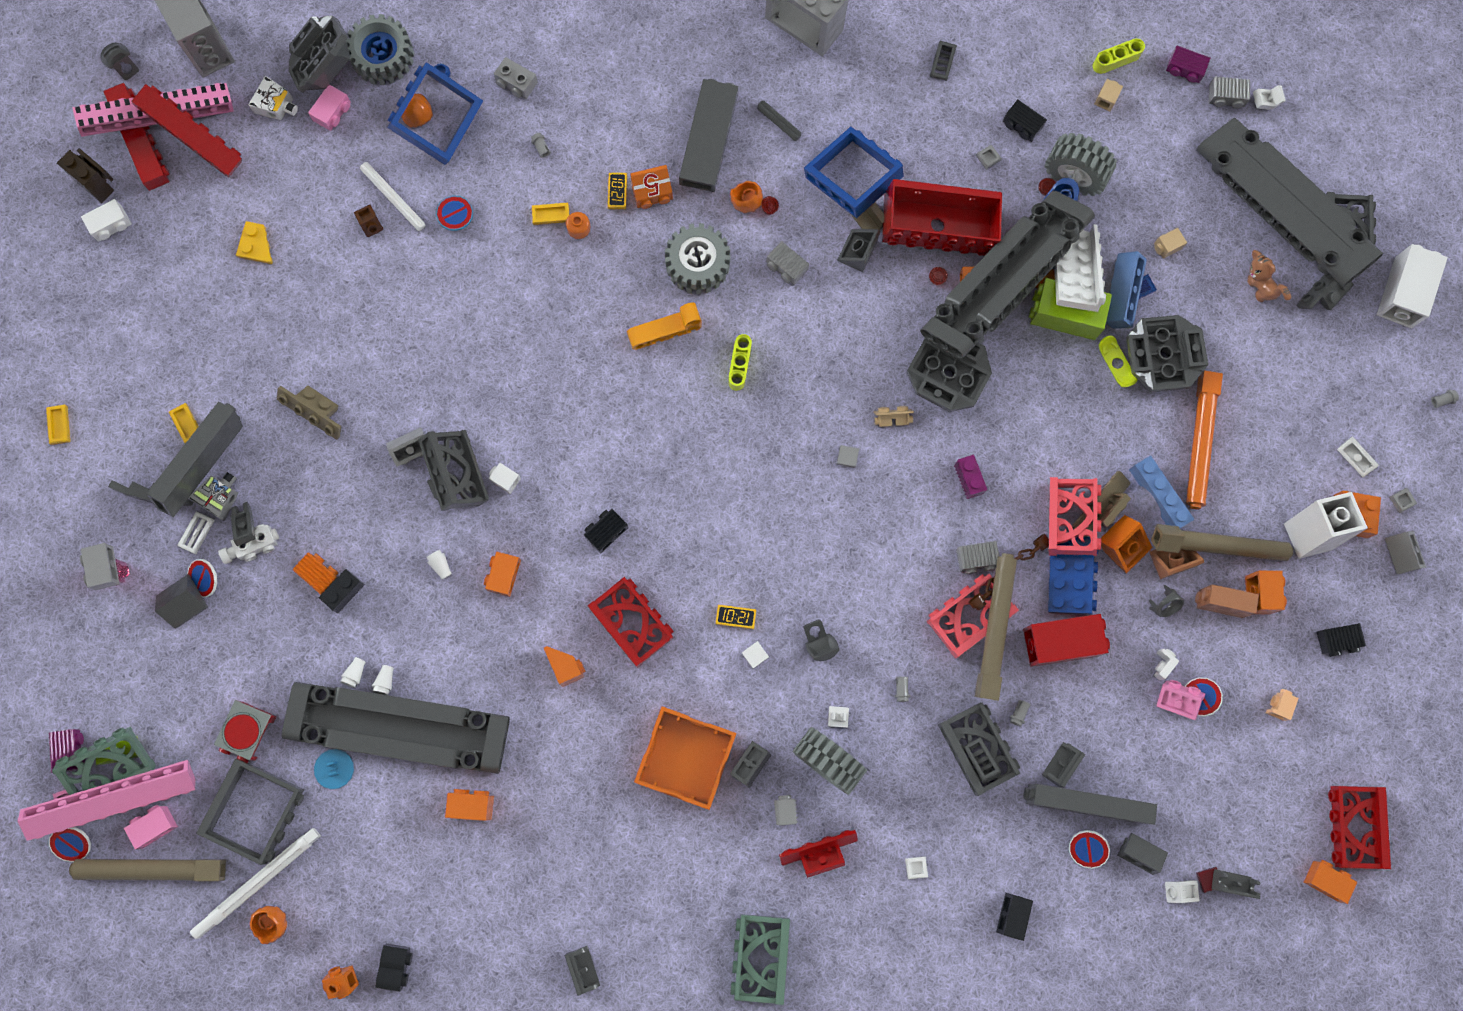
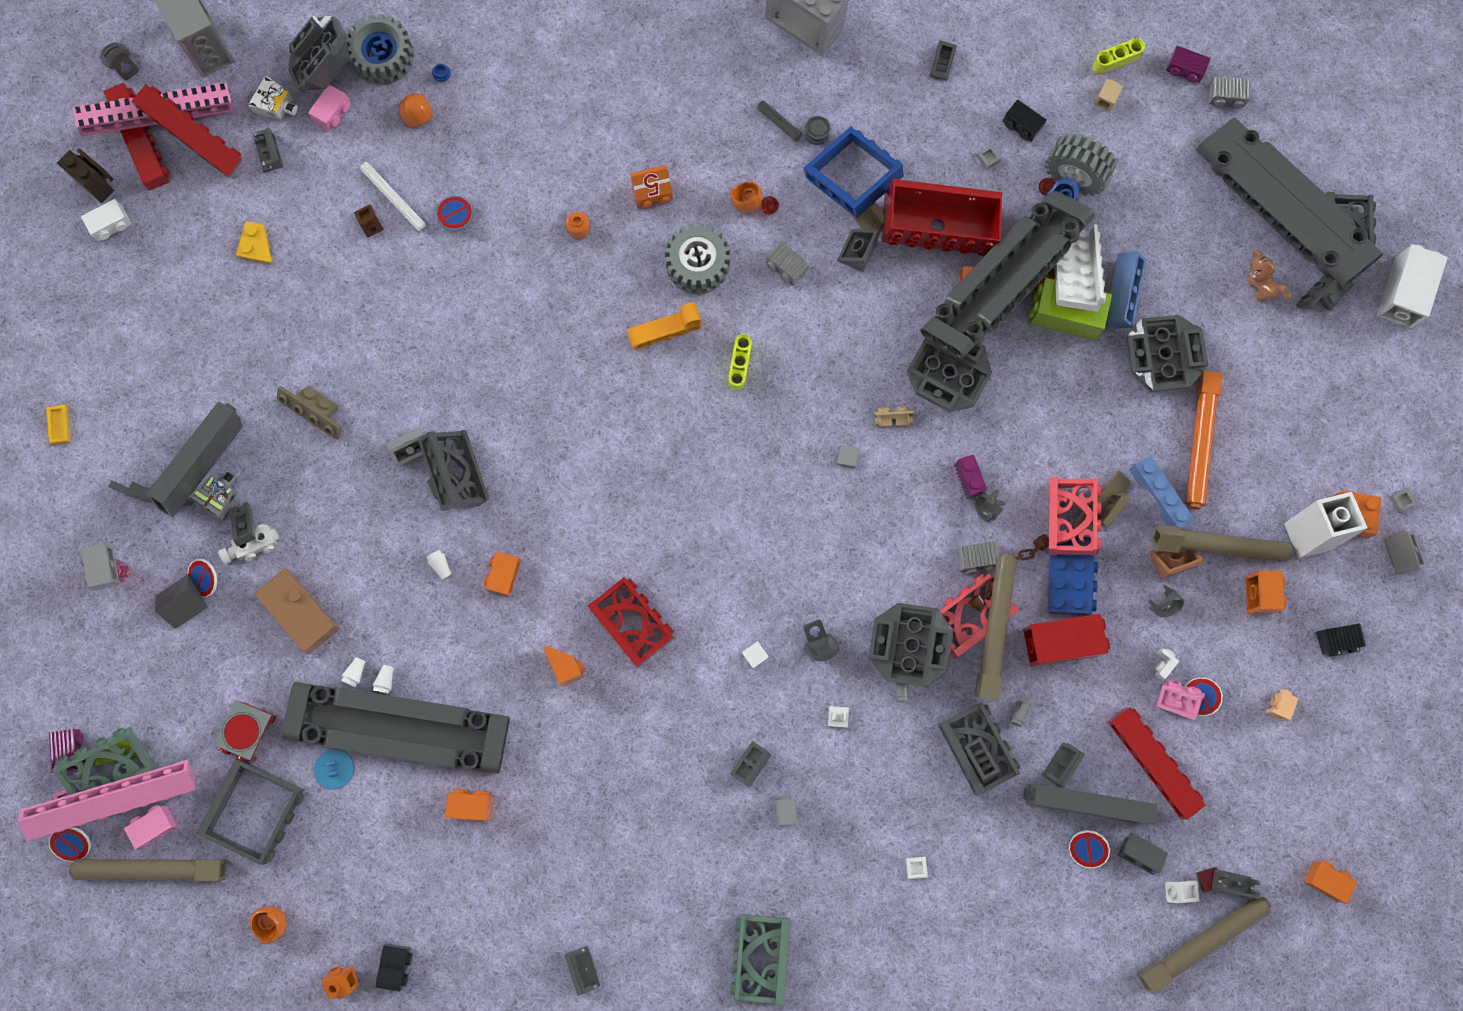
yellow tile [169,403,199,443] -> none
white tile [177,511,215,554] -> none
white piece [190,828,321,939] -> none
orange brick [292,552,339,595] -> none
black brick [319,569,365,613] -> none
blue window [387,62,483,165] -> none
white brick [489,463,521,494] -> none
light grey brick [494,57,538,99] -> none
light grey pin [531,133,551,158] -> none
yellow tile [531,203,569,225] -> none
black brick [584,509,629,554] -> none
tile [608,173,627,209] -> none
orange tile [634,706,737,810] -> none
dark grey brick [679,79,738,192] -> none
tile [715,605,756,629] -> none
red bracket [779,830,858,878] -> none
light grey wheel [792,727,867,795] -> none
clear red plate [929,267,948,285] -> none
black hinge [996,892,1033,941] -> none
neon yellow piece [1098,336,1138,387] -> none
orange slope [1101,515,1153,574] -> none
clear blue tile [1139,274,1157,299] -> none
tan brick [1154,228,1187,259] -> none
nougat brick [1195,584,1259,618] -> none
white bracket [1253,85,1286,110] -> none
red fence [1328,786,1391,869] -> none
white slope [1337,436,1379,477] -> none
light grey pin [1431,390,1459,408] -> none
none -> dark grey hinge [253,127,283,173]
none -> medium nougat brick [254,568,340,655]
none -> dark grey wheel [805,116,831,145]
none -> dark grey piece [869,603,954,688]
none -> dark grey piece [974,489,1006,522]
none -> red brick [1107,707,1206,820]
none -> dark tan brick [1137,897,1271,994]

